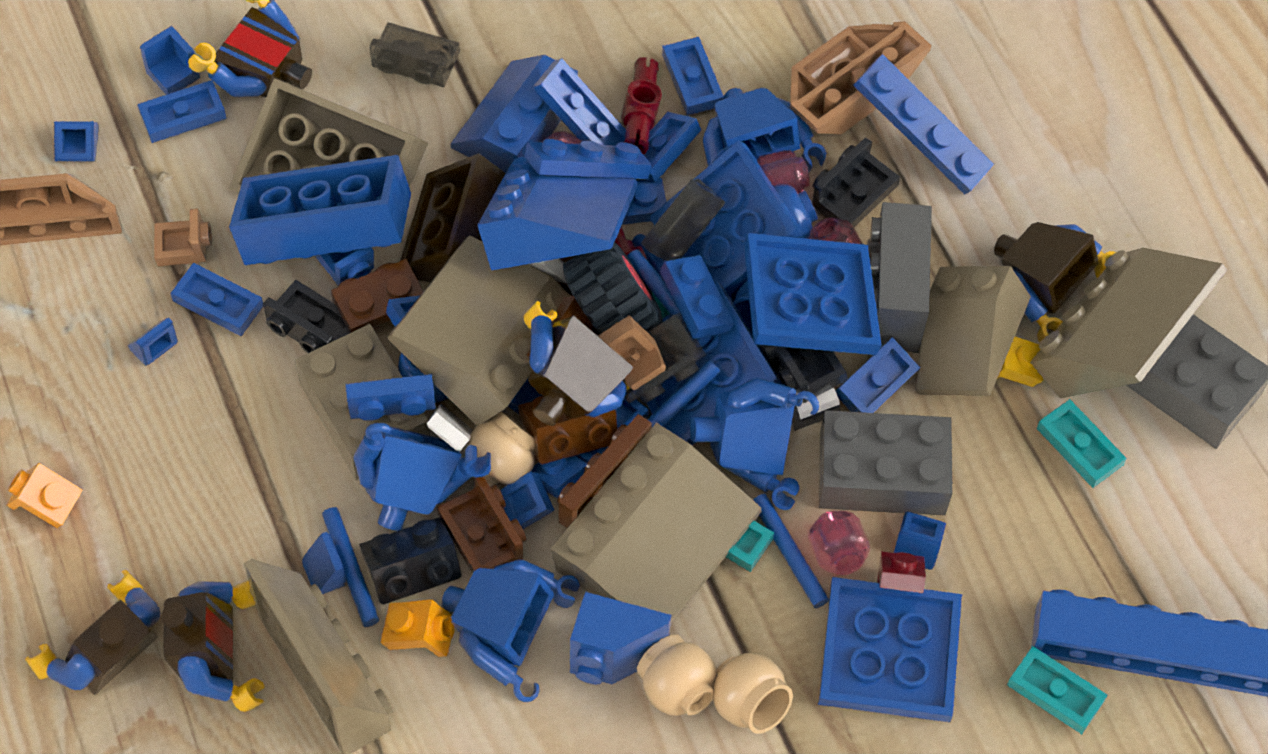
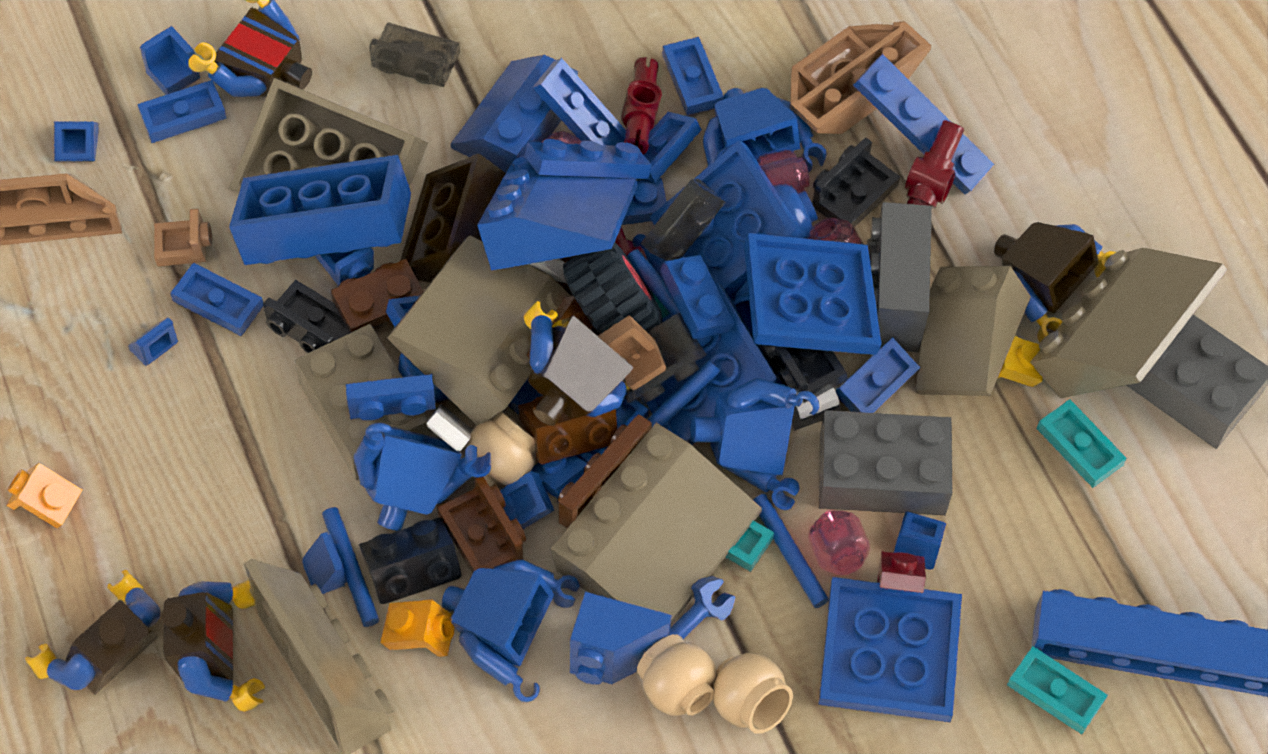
none -> blue bar [670,576,735,639]
none -> dark red pin [905,120,964,208]

